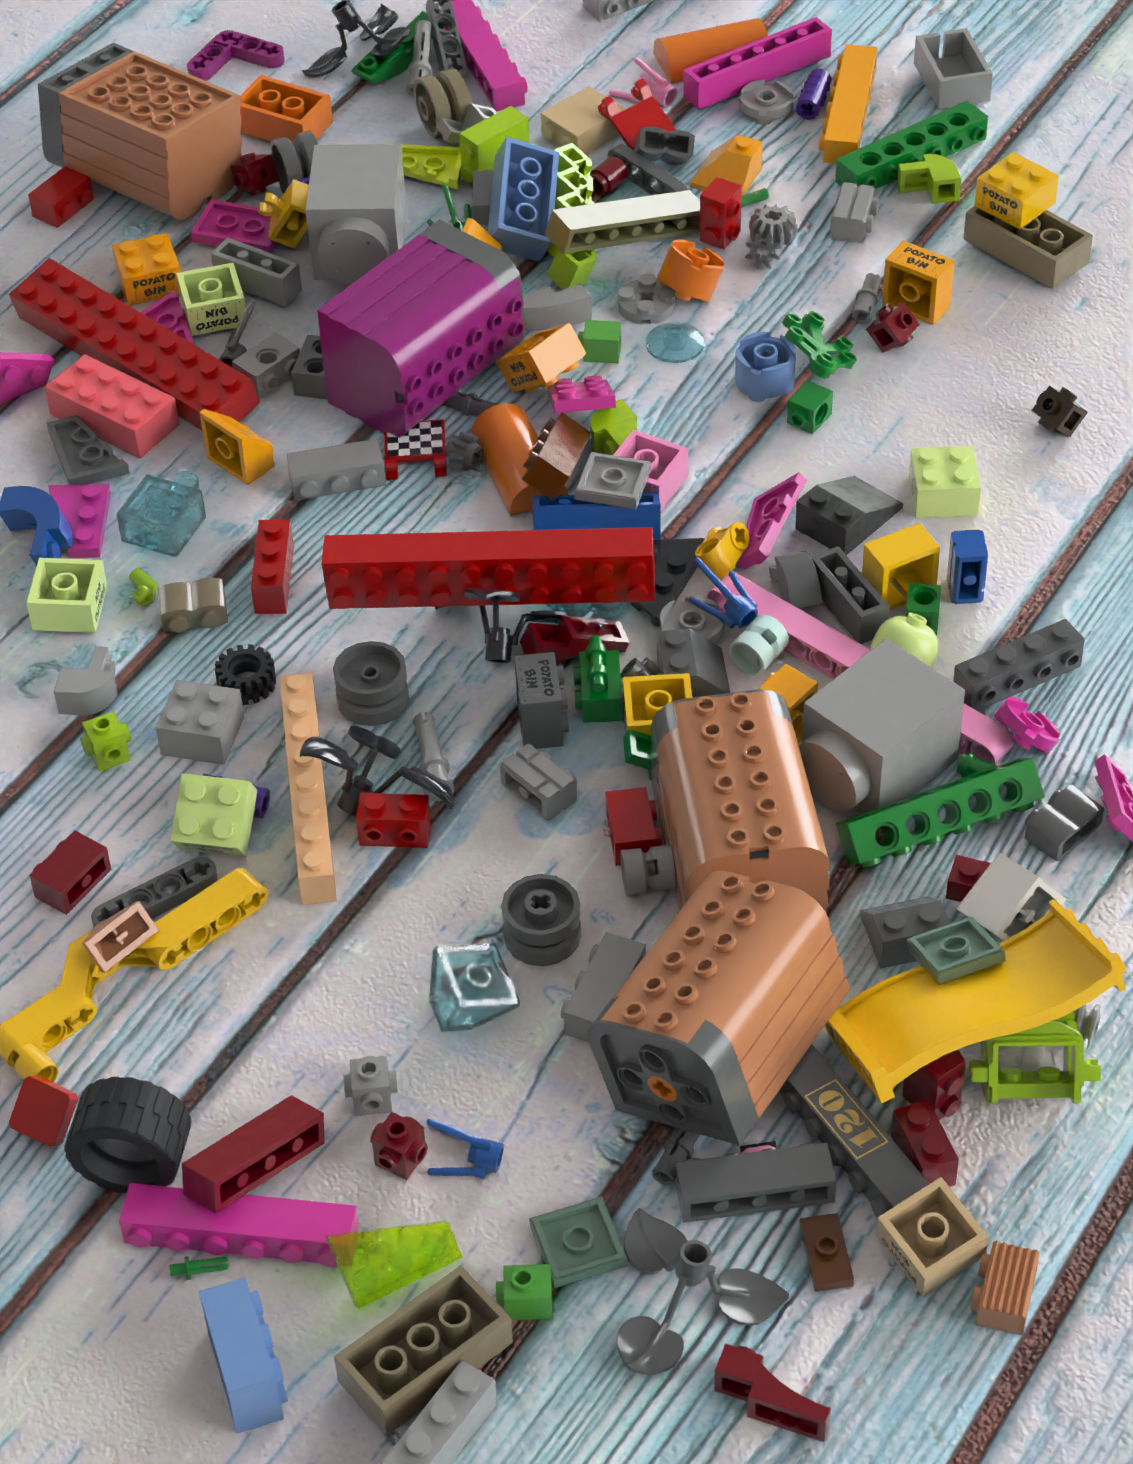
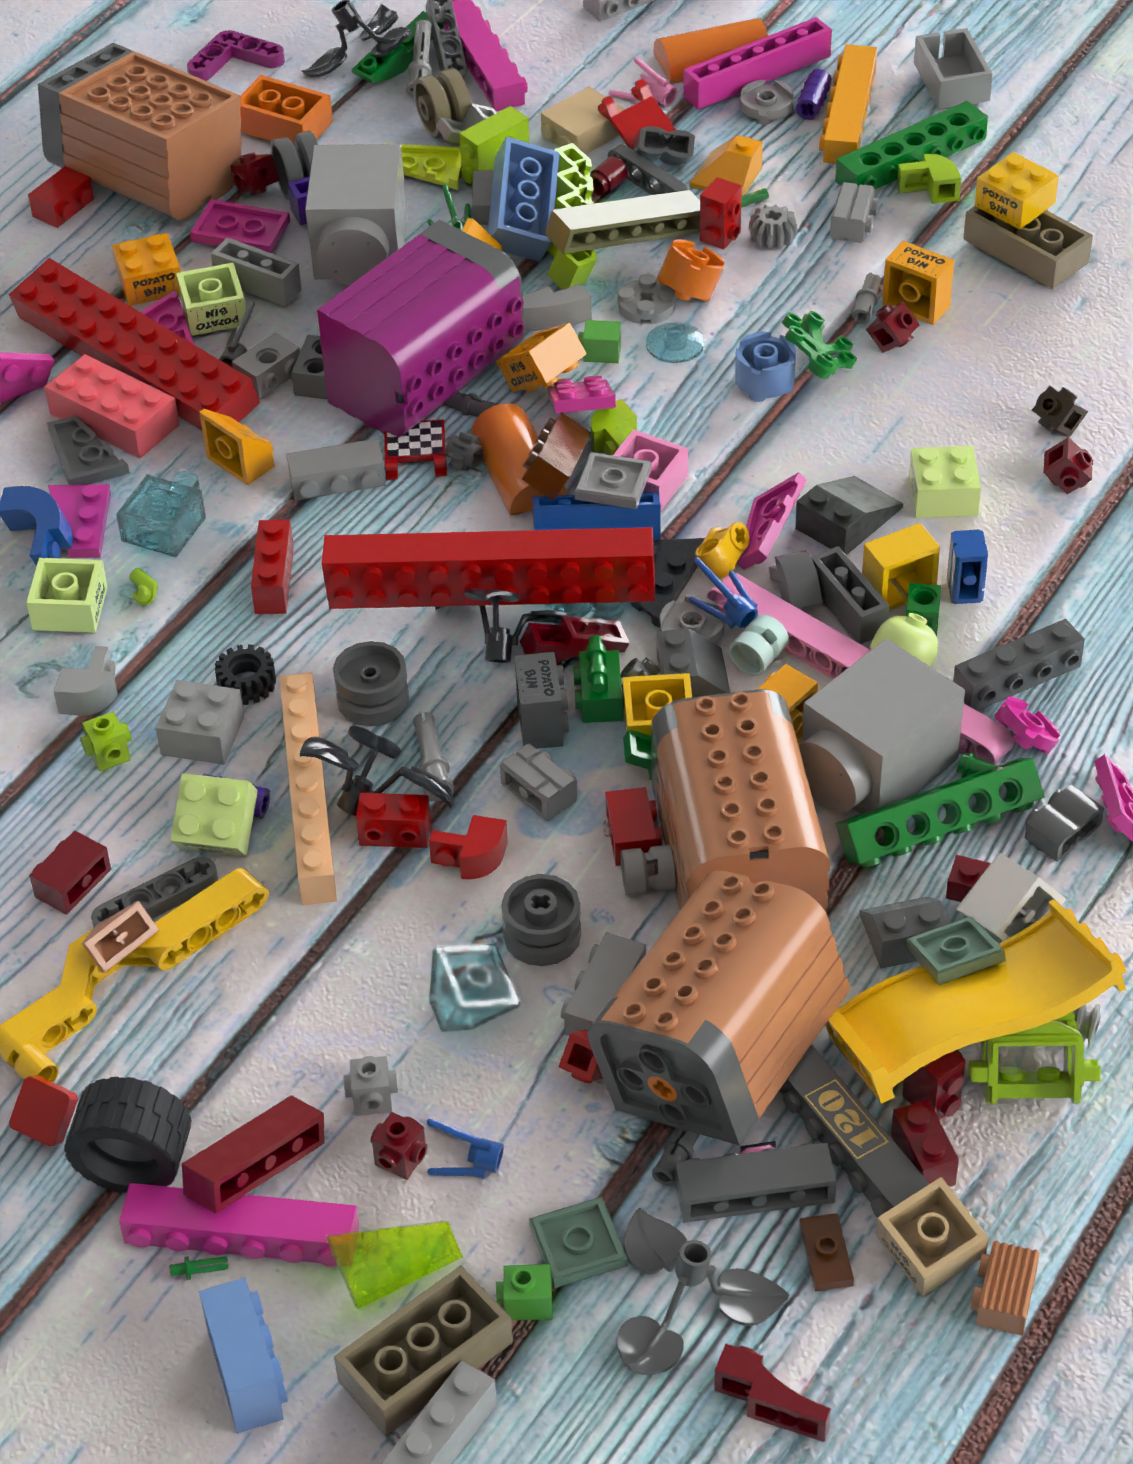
dark tan brick [158,578,228,633] -> none
yellow brick [258,179,309,249] -> none
dark grey gear [745,234,781,269] -> none
green brick [787,380,833,434] -> none
none -> red brick [429,815,508,879]
none -> red brick [558,1029,603,1083]
none -> dark red brick [1043,437,1093,494]

